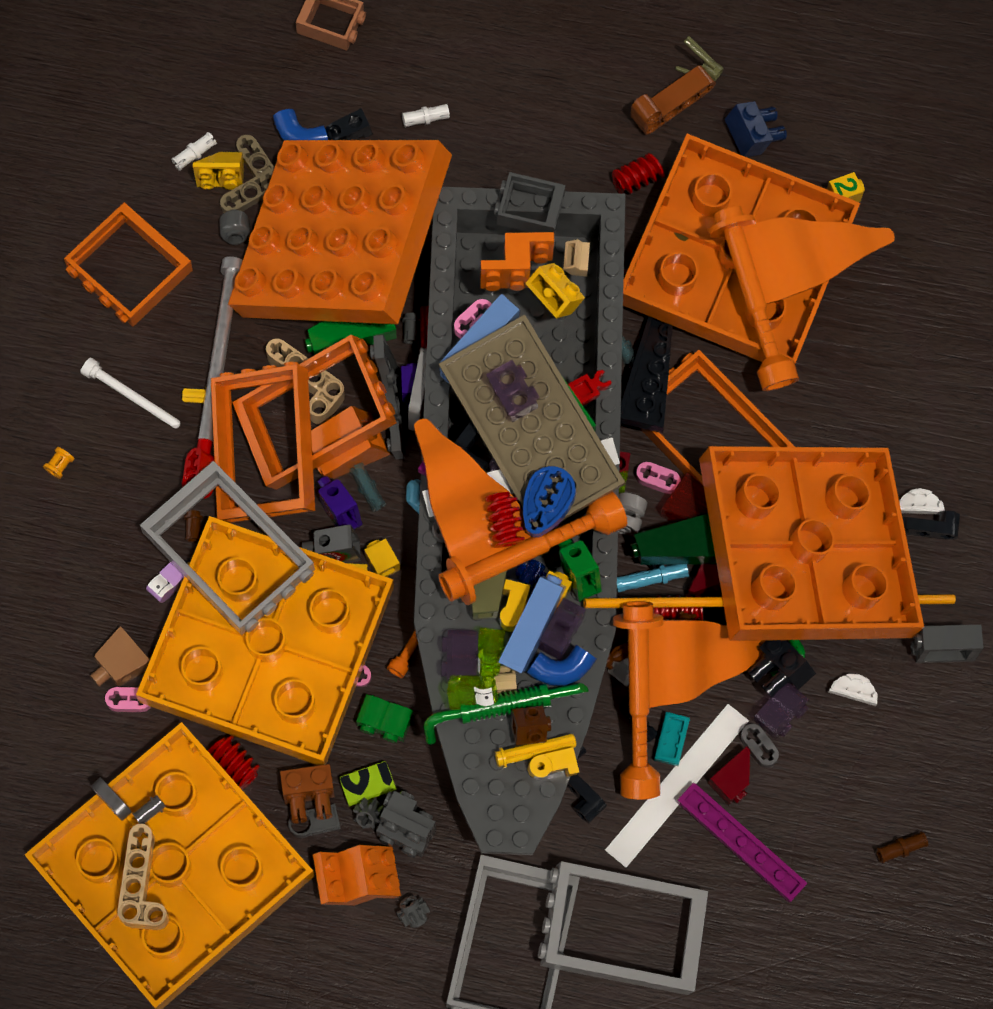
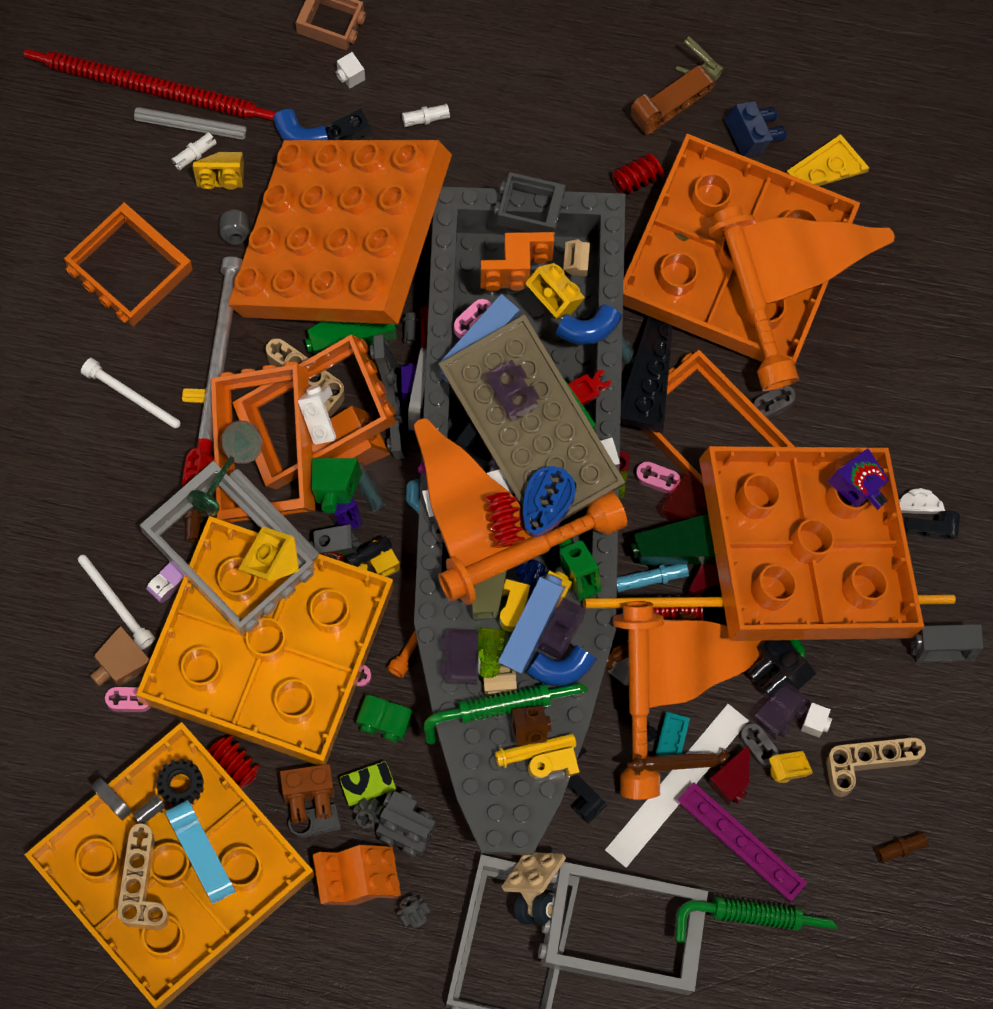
light orange bush [43,447,75,479] -> none
dark tan beam [220,135,275,213] -> none
clear neon green leg [447,676,498,710] -> none
light grey wheel [618,493,648,536] -> none
yellow brick [827,172,865,202] -> none
white plate [828,674,878,706] -> none
none -> red hose [24,49,277,121]
none -> white piece [78,555,155,650]
none -> light grey axle [134,107,247,140]
none -> black tyre [156,759,204,807]
none -> medium azure beam [165,800,235,904]
none -> piece [187,421,262,516]
none -> light grey axle [229,469,319,561]
none -> yellow slope [239,526,299,582]
none -> white bracket [298,385,336,445]
none -> green torso [312,458,362,513]
none -> white plate [336,52,365,89]
none -> black axle [346,536,392,567]
none -> tan plate [502,853,566,925]
none -> blue cylinder [556,305,622,345]
none -> reddish brown wheel [627,748,734,775]
none -> green piece [675,897,838,943]
none -> flat silver beam [754,386,795,419]
none -> yellow tile [769,751,813,783]
none -> yellow wing [786,134,869,186]
none -> white plate [801,703,832,738]
none -> tan beam [826,738,926,797]
none -> dark purple torso [827,448,888,510]

